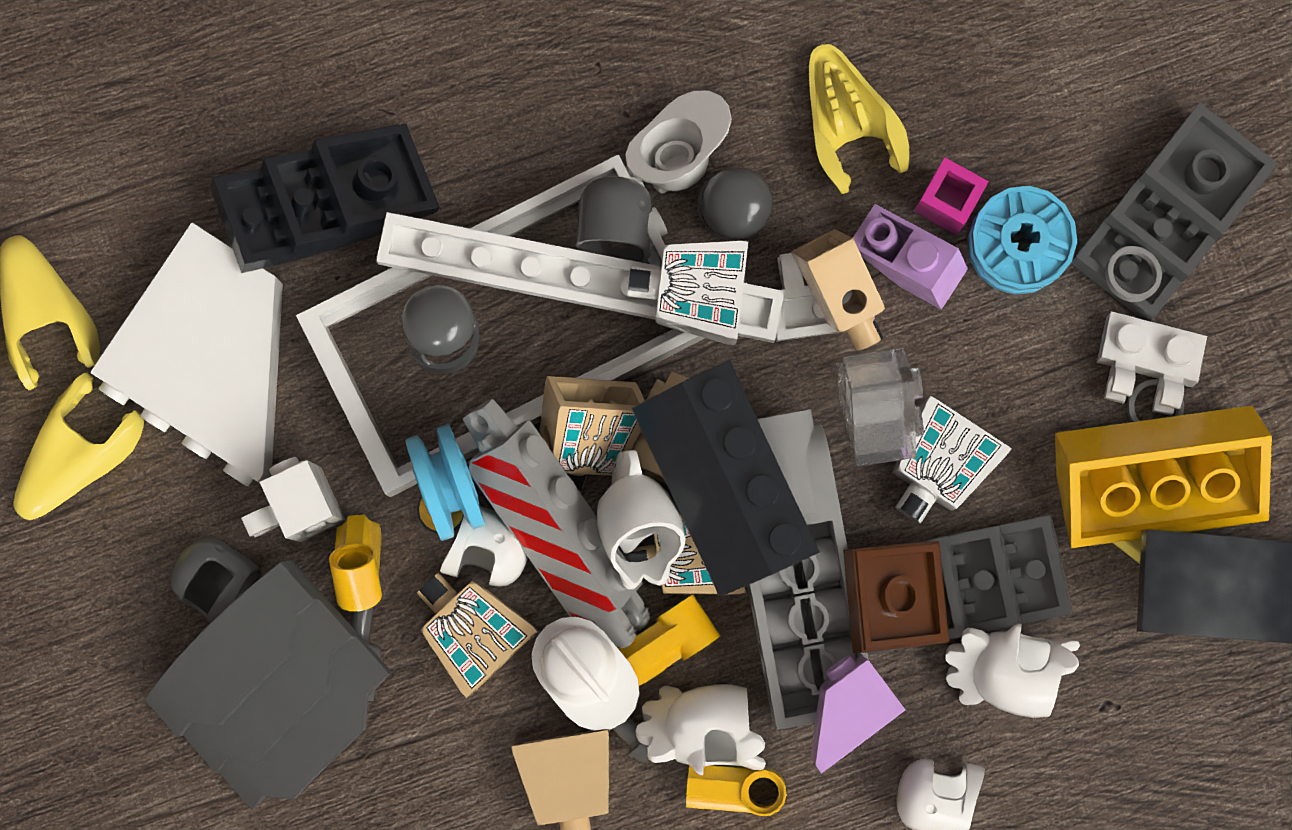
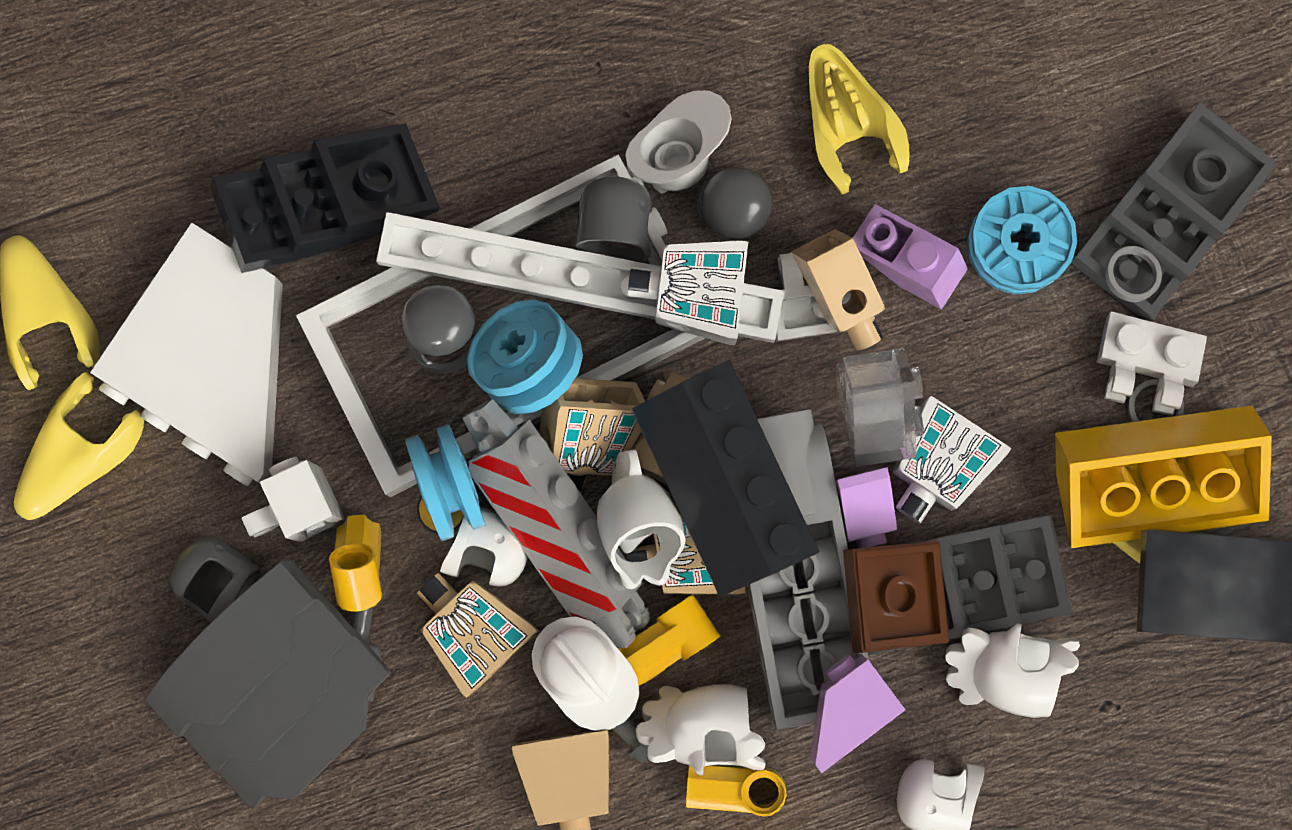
dark pink brick [913,157,989,235] -> none
none -> medium azure wheel [467,299,583,414]
none -> lavender slope [835,467,897,548]

